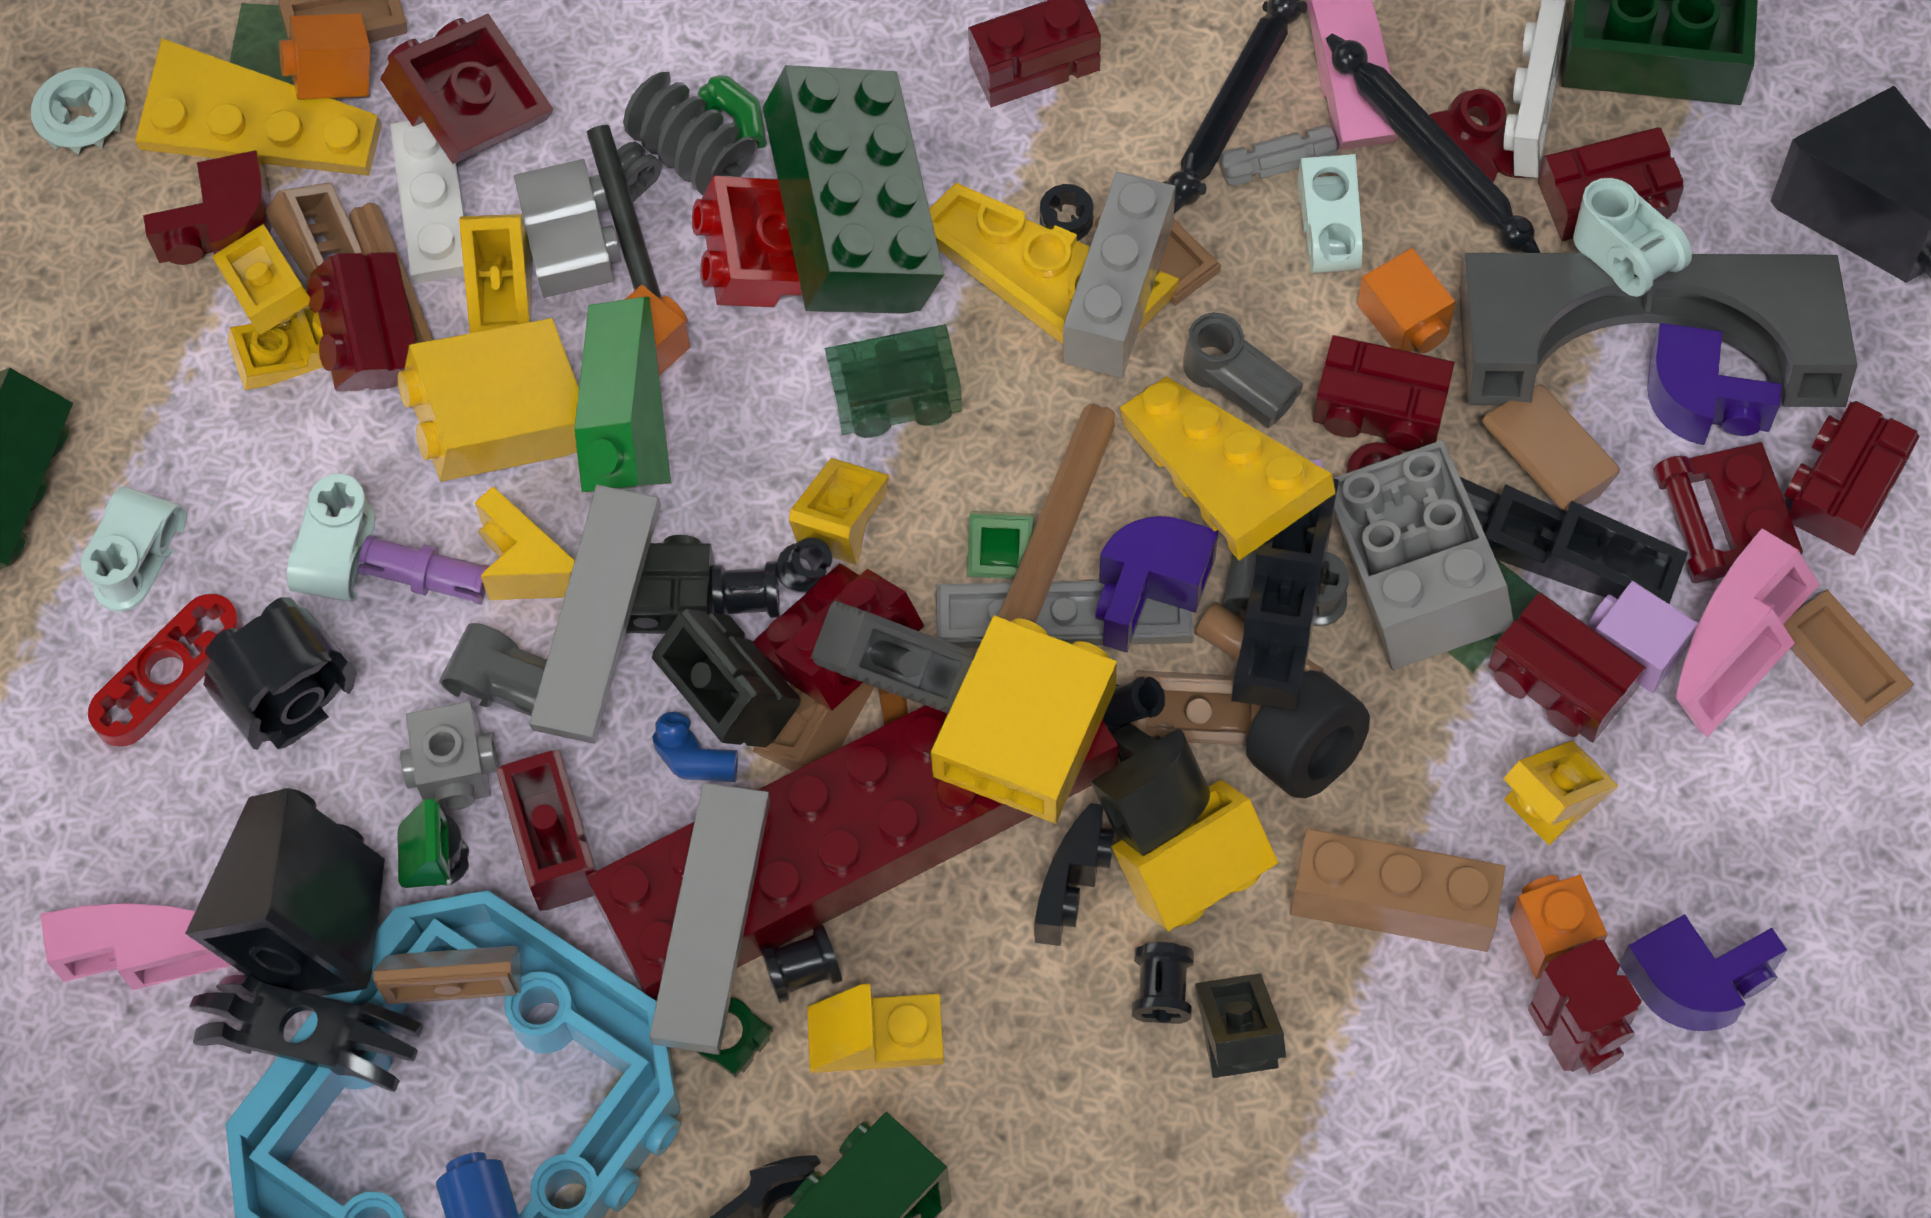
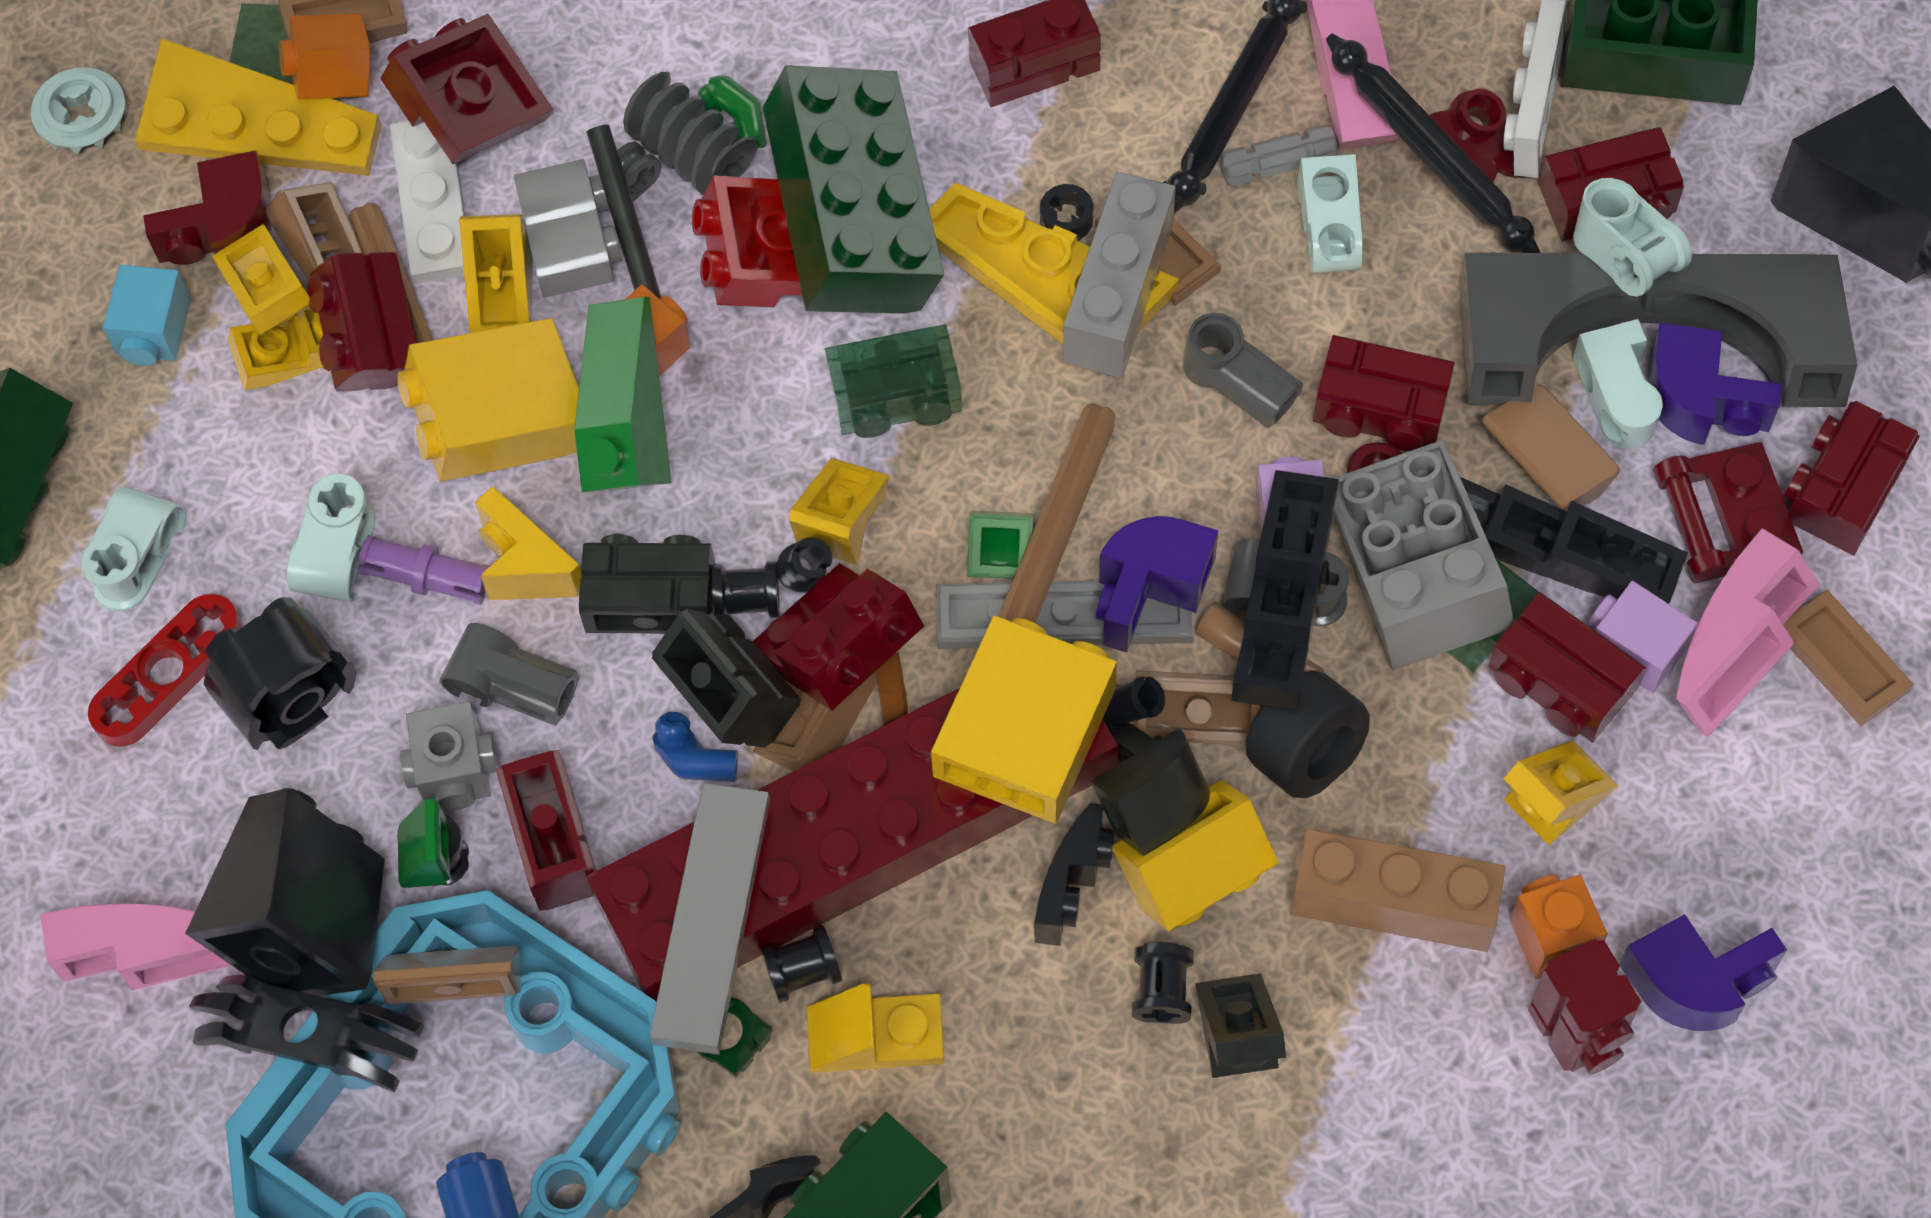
light grey tile [529,485,661,744] -> none
dark grey brick [812,601,975,713] -> none
yellow wing [1120,376,1335,561] -> none
orange brick [1357,248,1456,353] -> none
none -> medium azure brick [103,265,191,366]
none -> light aqua leg [1573,319,1663,449]

